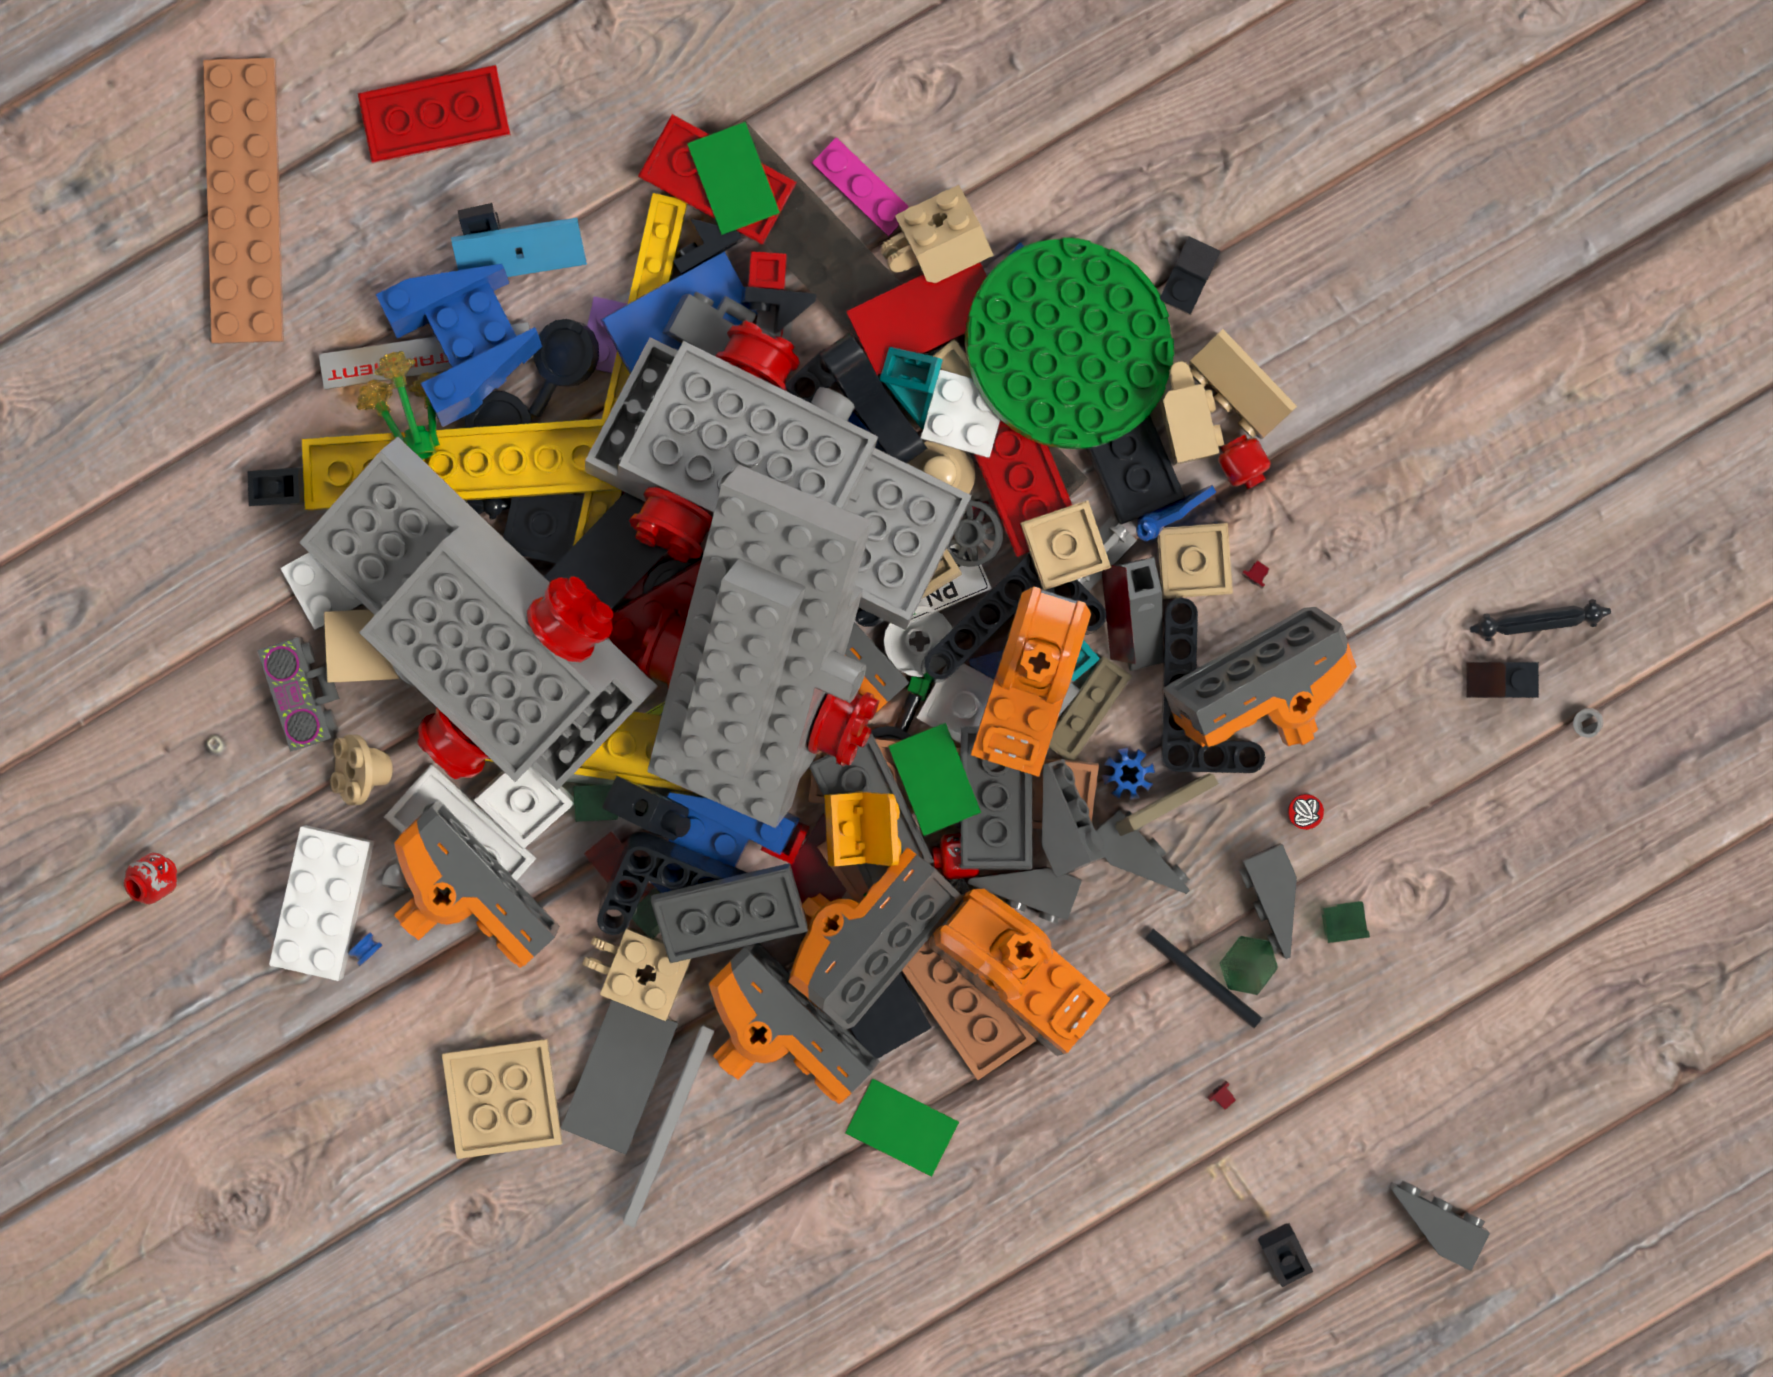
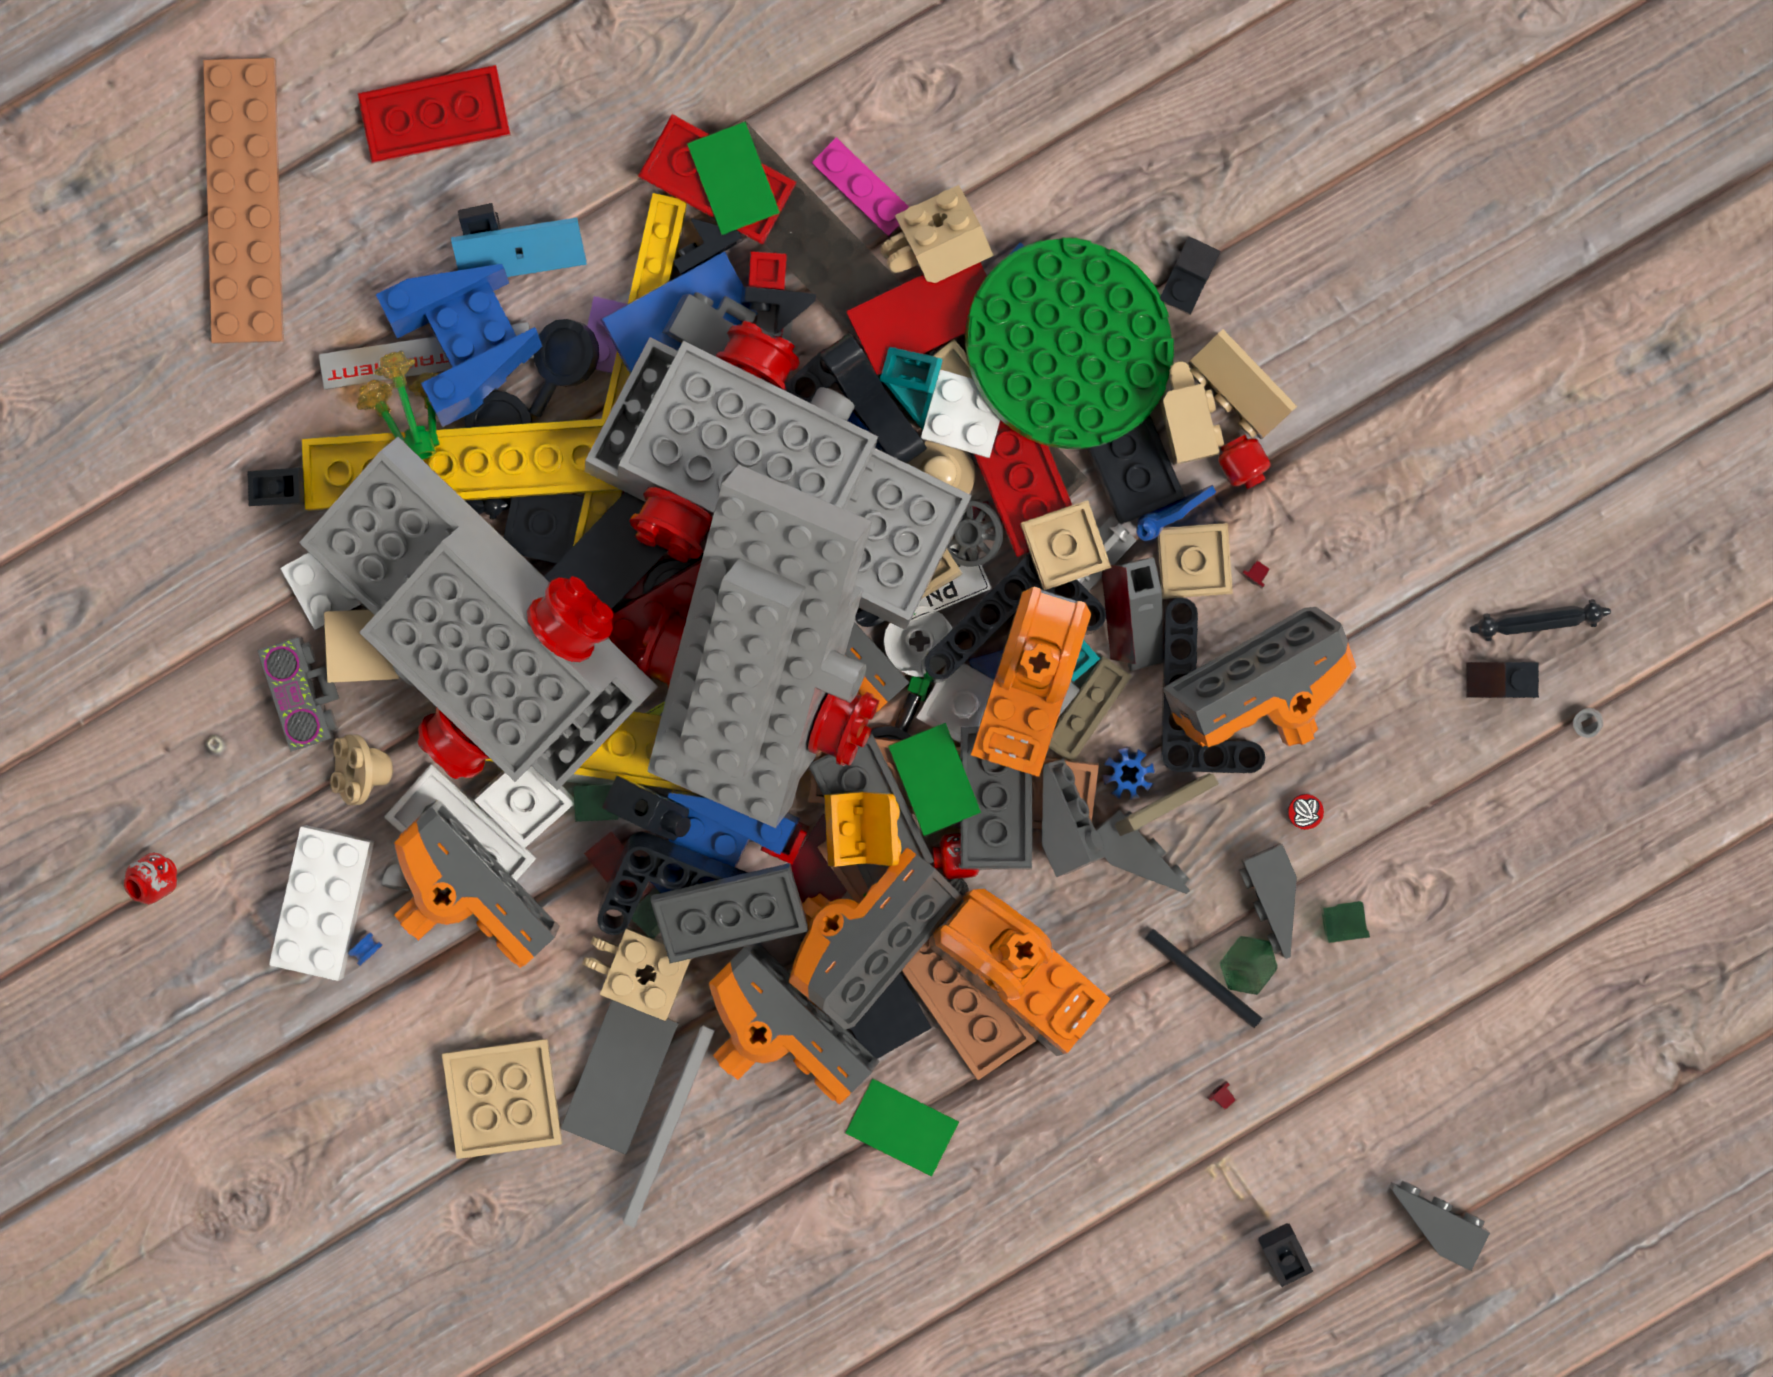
dark grey slope [967,867,1082,924] -> none

